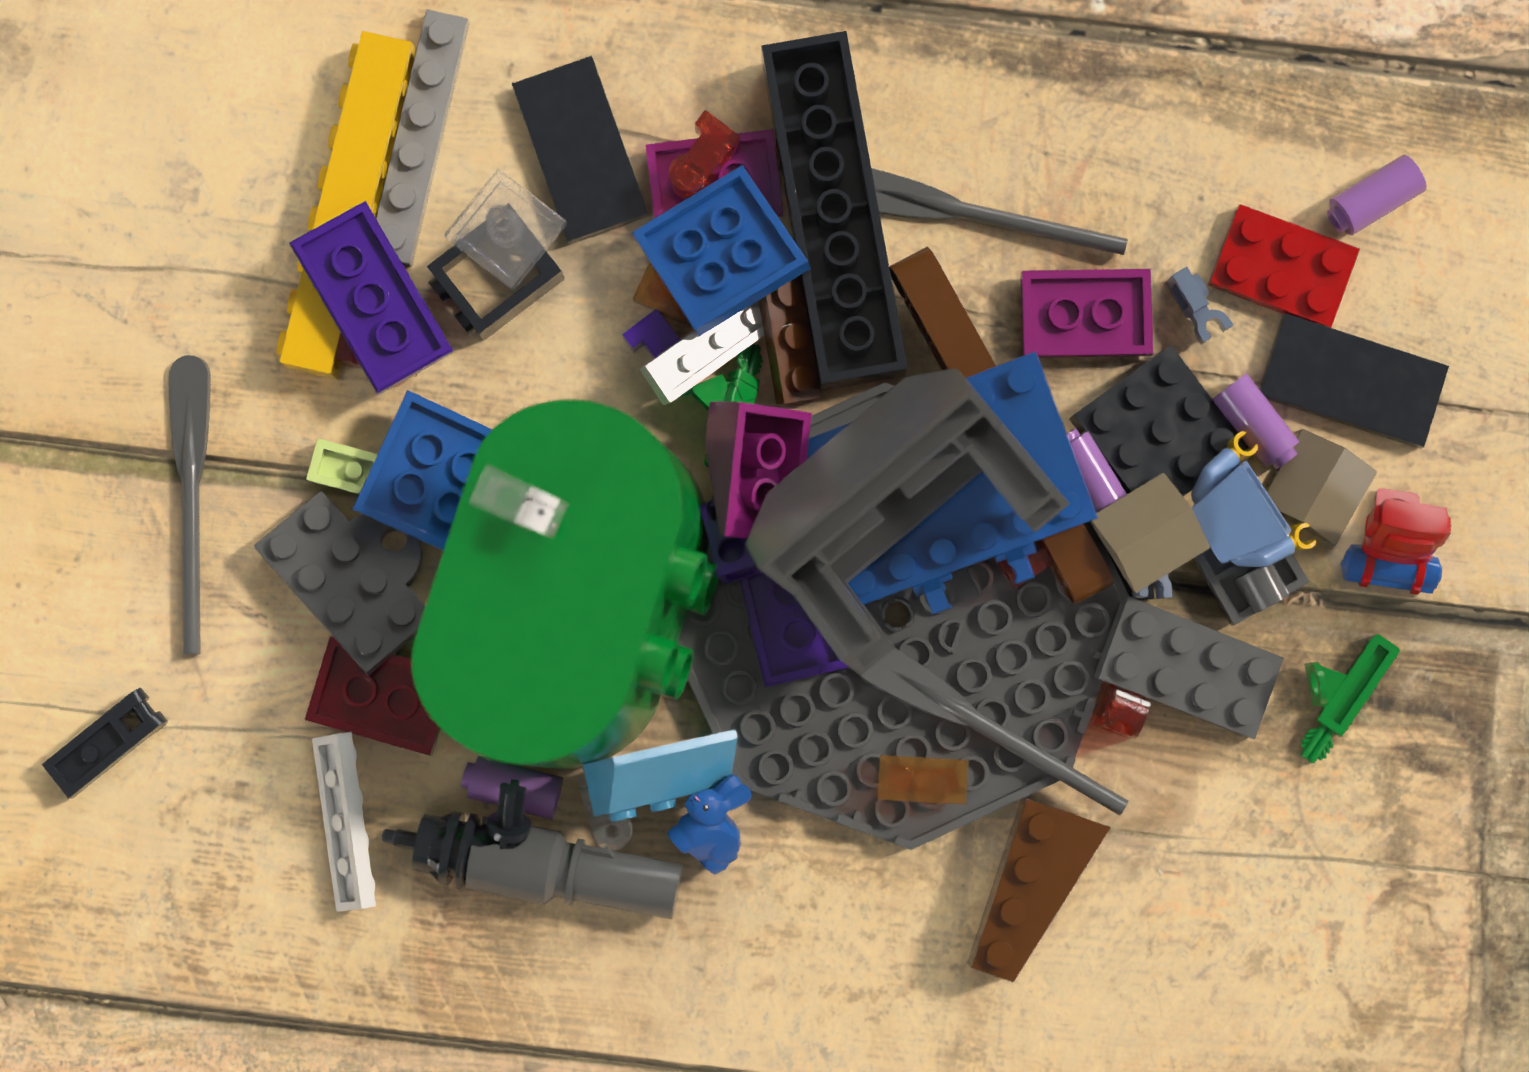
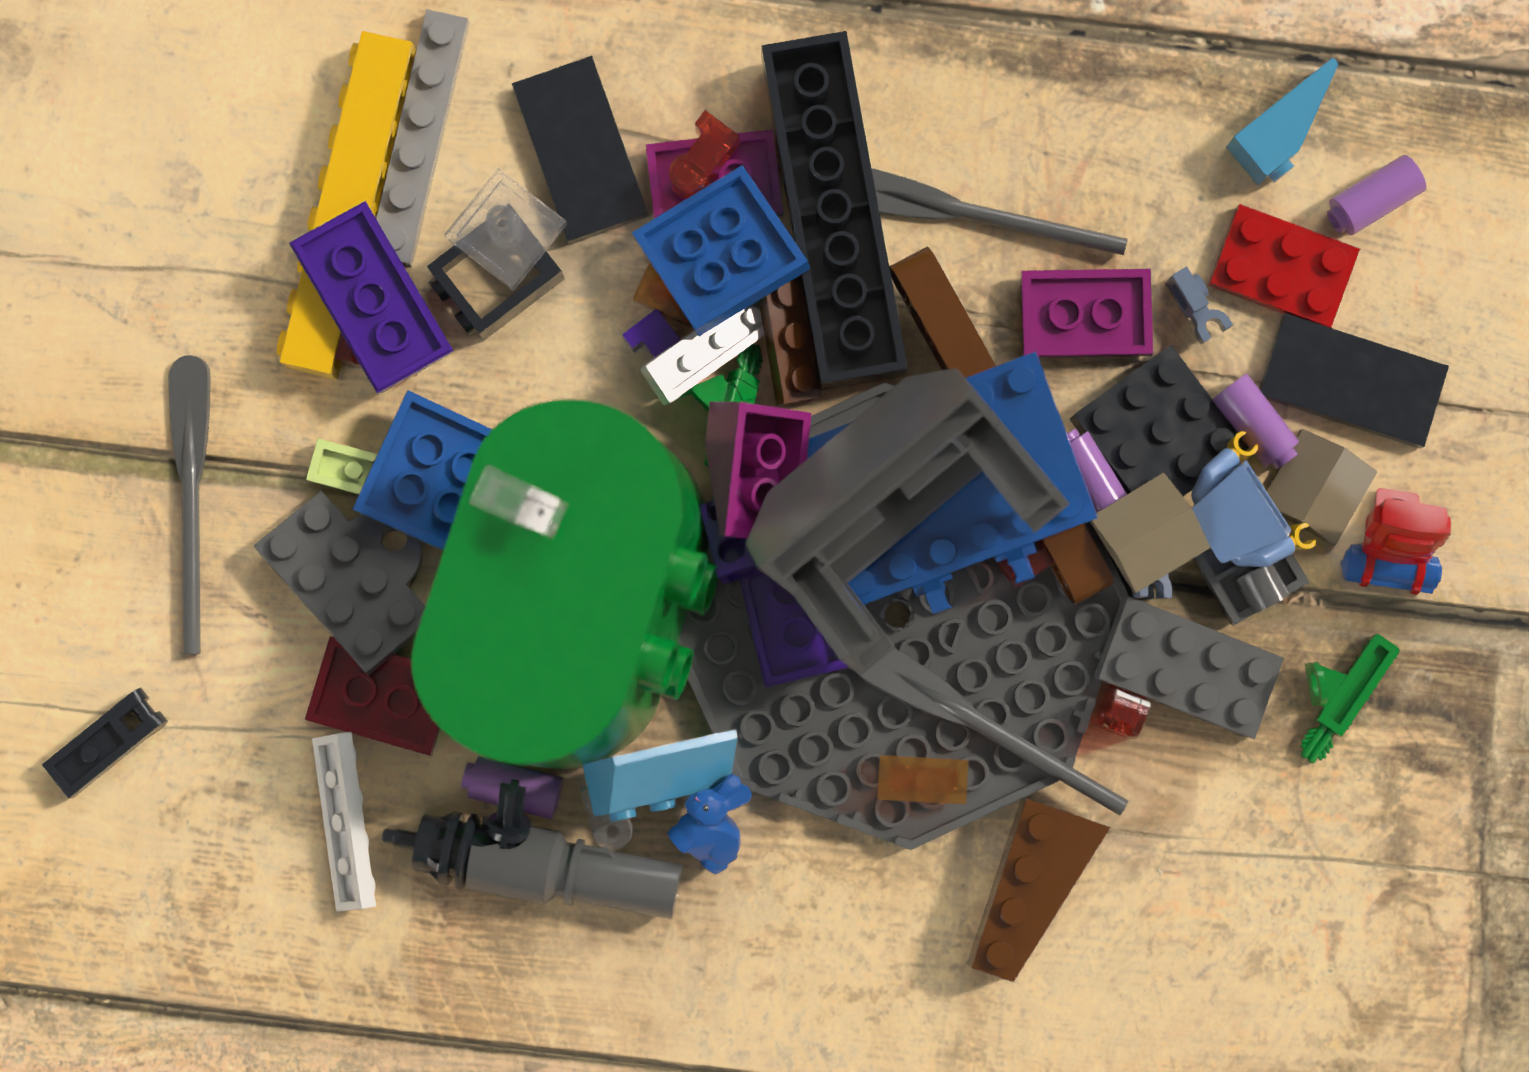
none -> dark azure slope [1226,58,1338,186]

